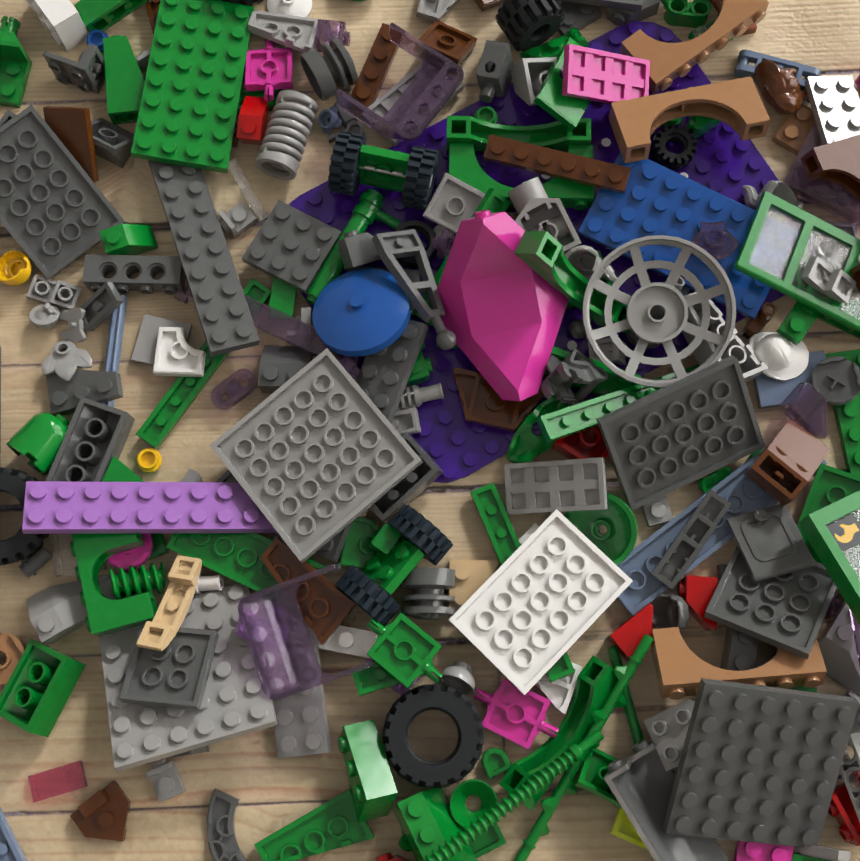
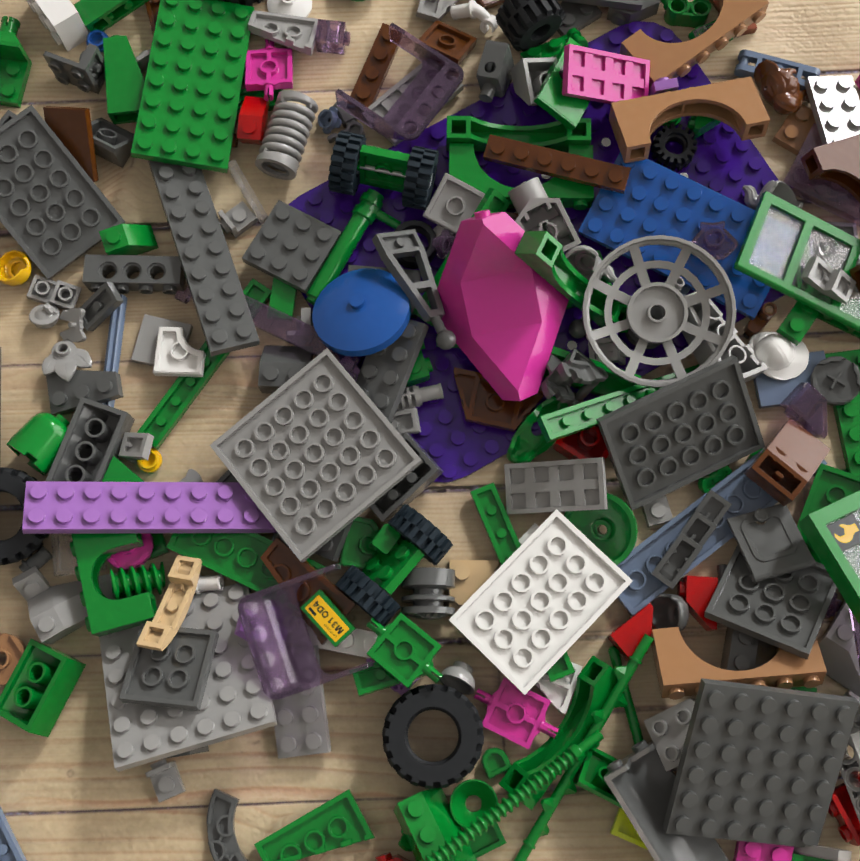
clear pink tile [28,760,88,802] -> none
reddish brown plate [70,780,131,841] -> none
plate [211,369,257,410] -> none
dark grey wheel [300,37,358,101] -> none
dark grey slope [337,230,381,270] -> none
wedge [337,719,398,823] -> none
green plate [474,106,498,124] -> none
none -> light grey plate [12,566,50,601]
none -> light grey bracket [118,432,154,463]
none -> tile [300,590,356,647]
none -> white piece [450,0,498,34]
none -> medium lavender plate [649,77,679,95]

